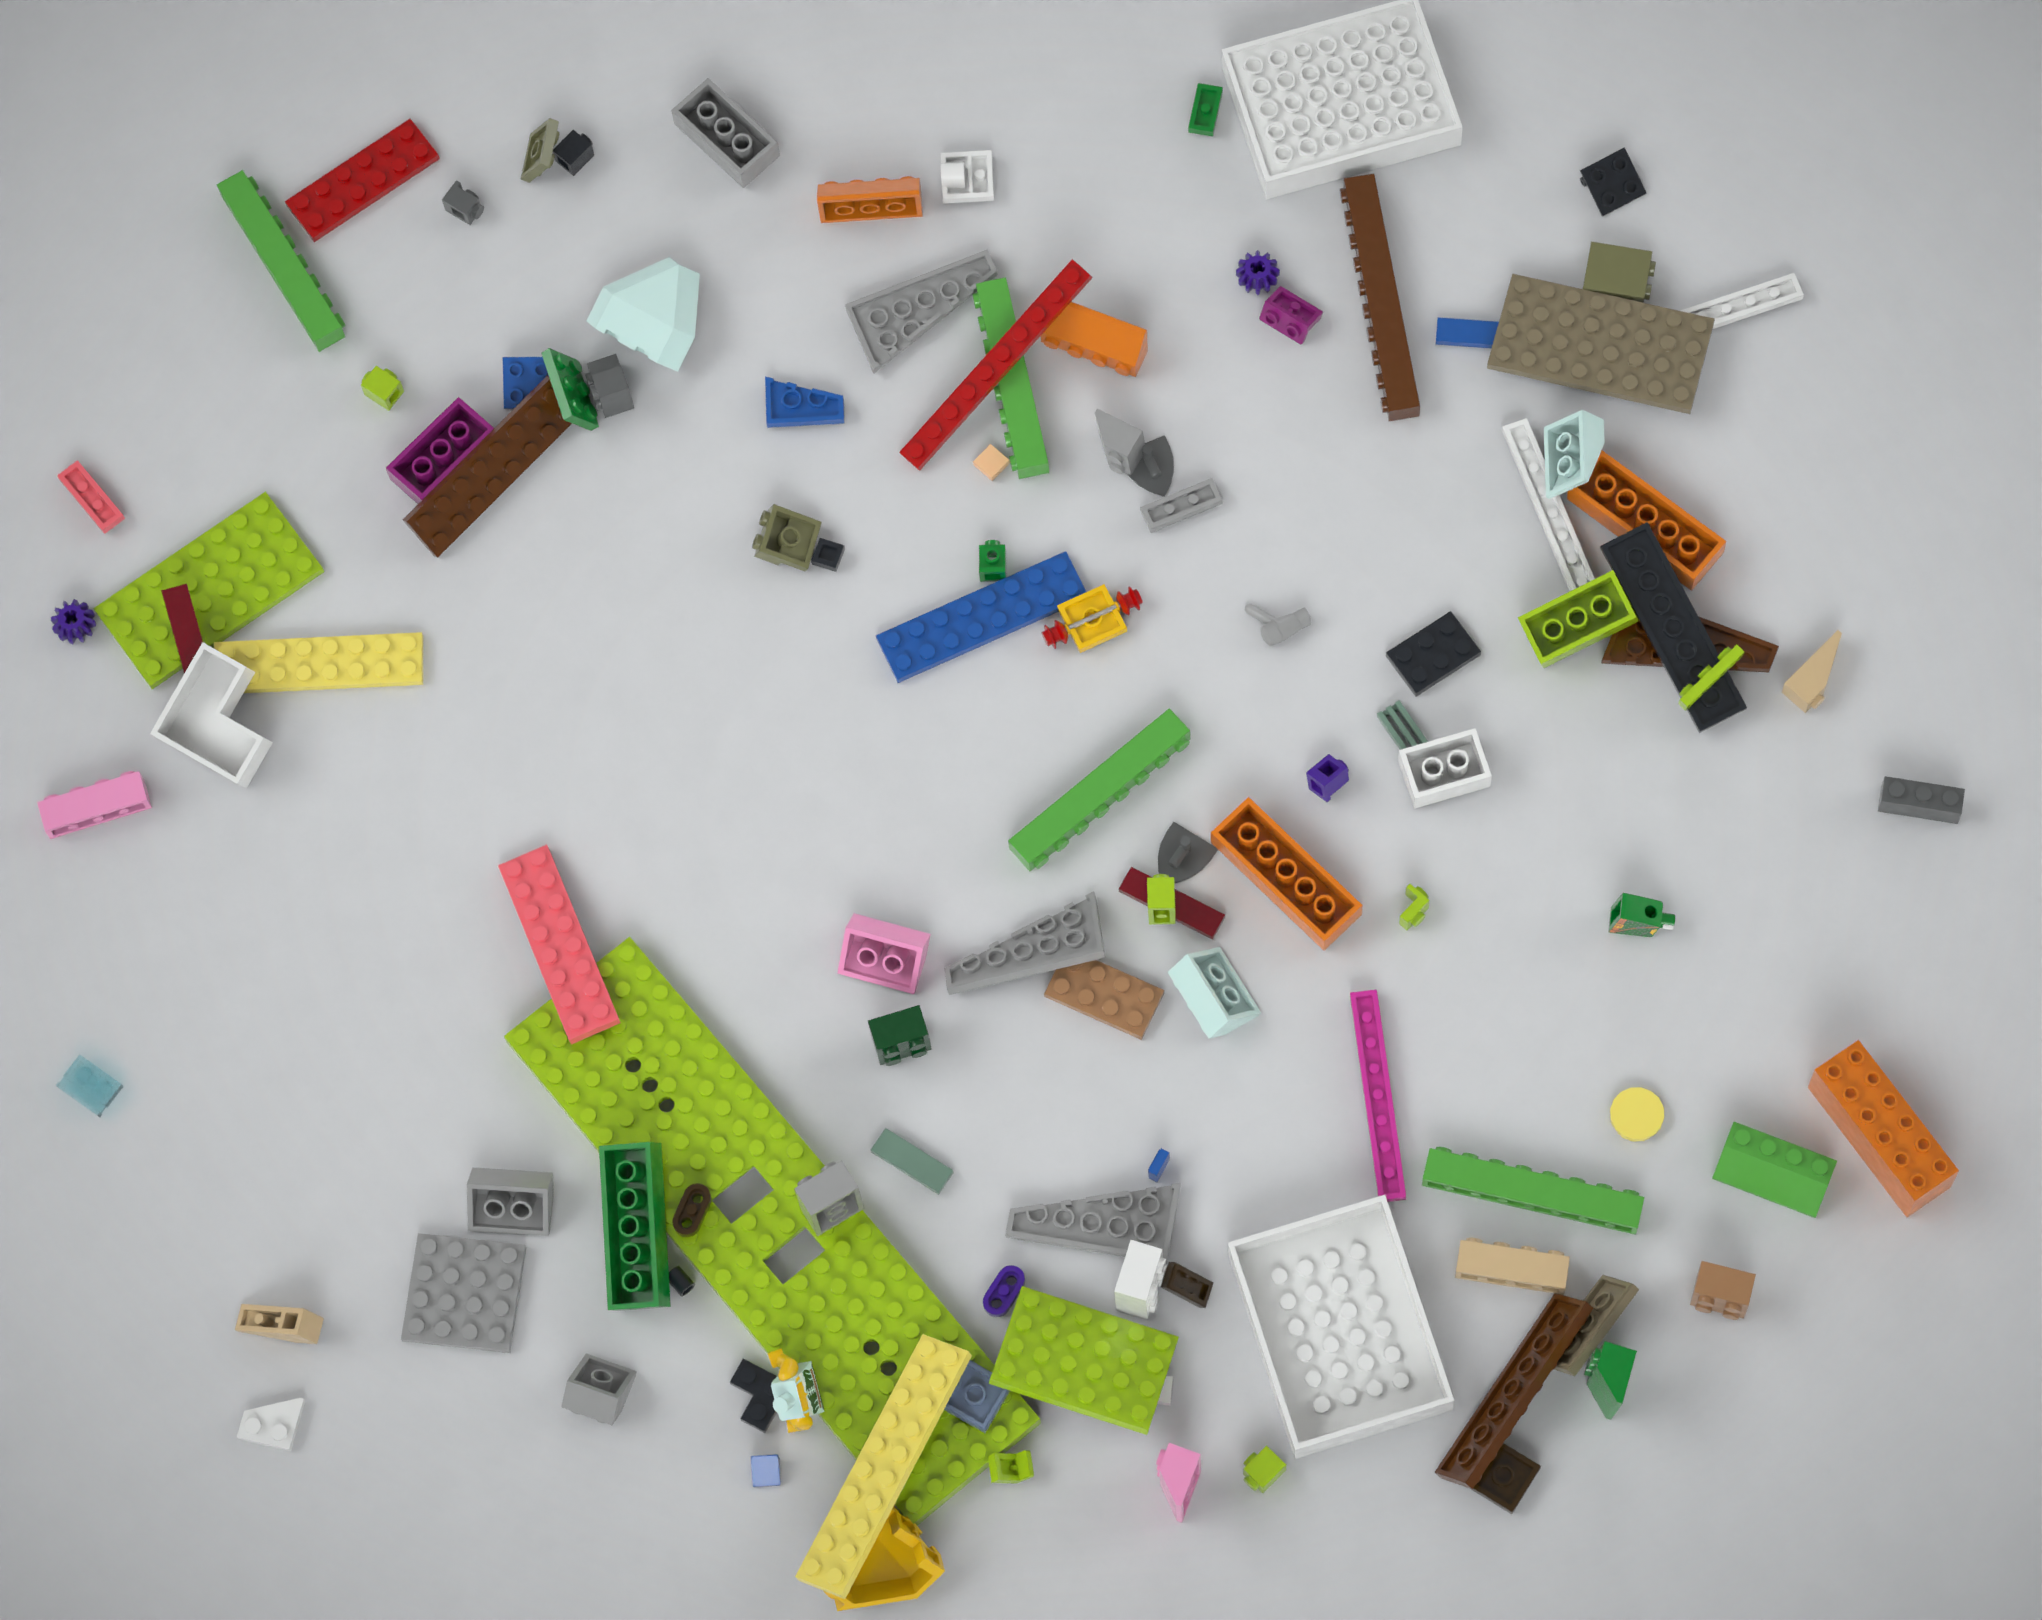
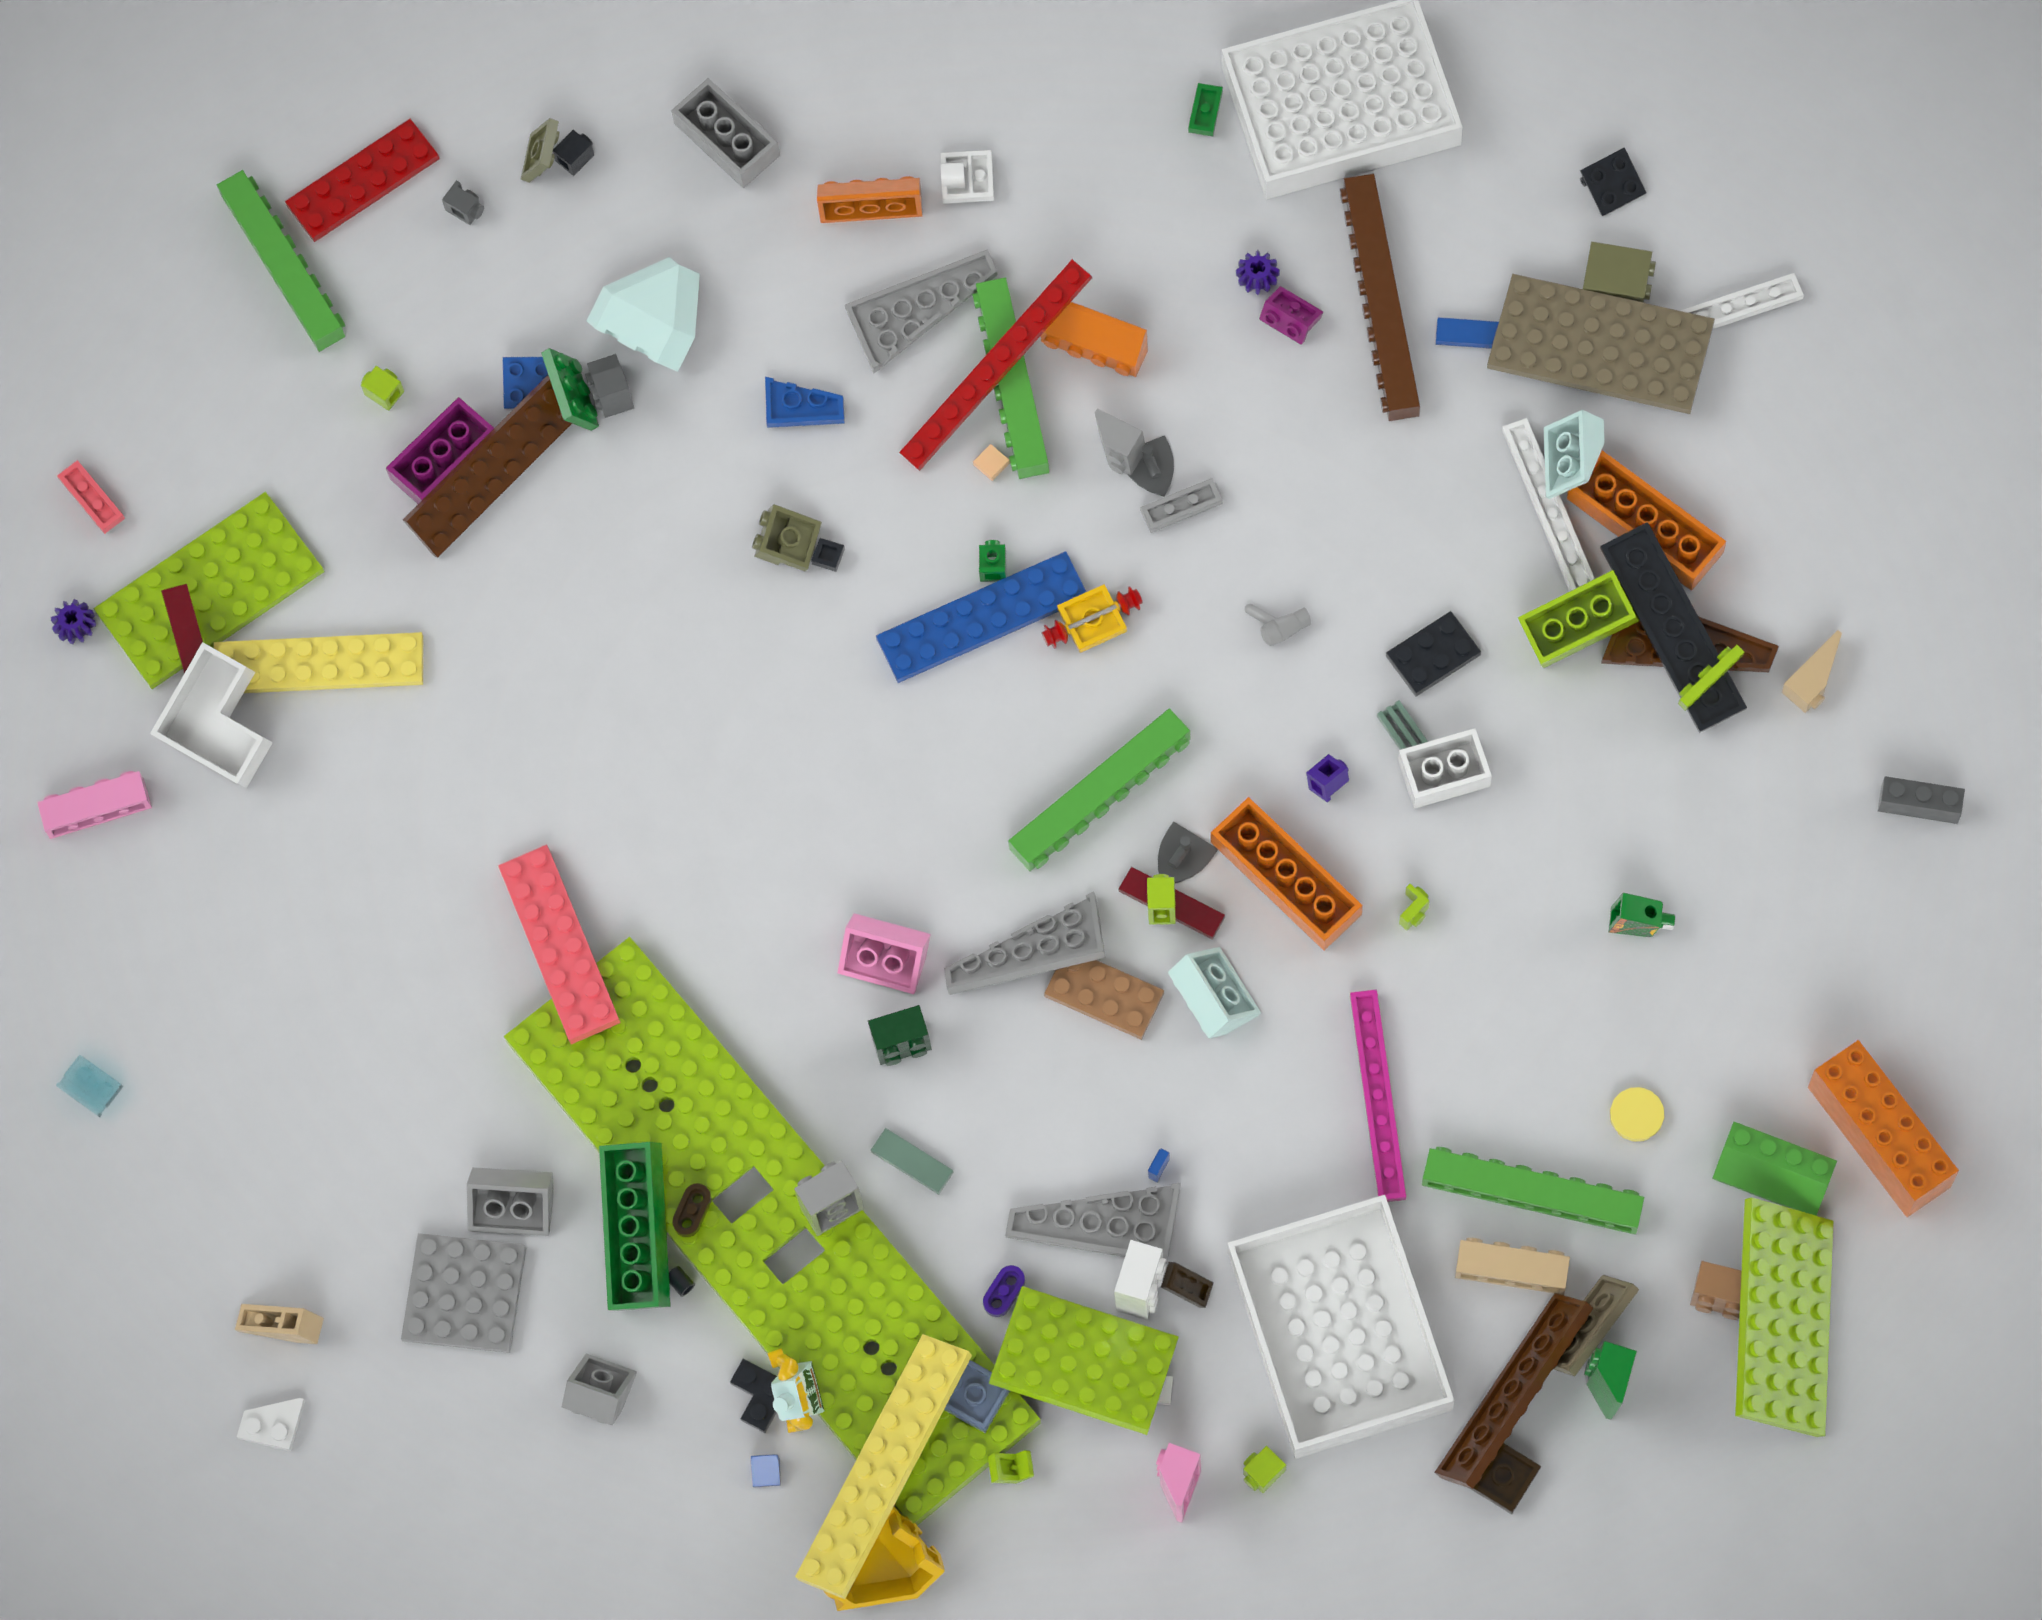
none -> lime plate [1735,1197,1834,1437]

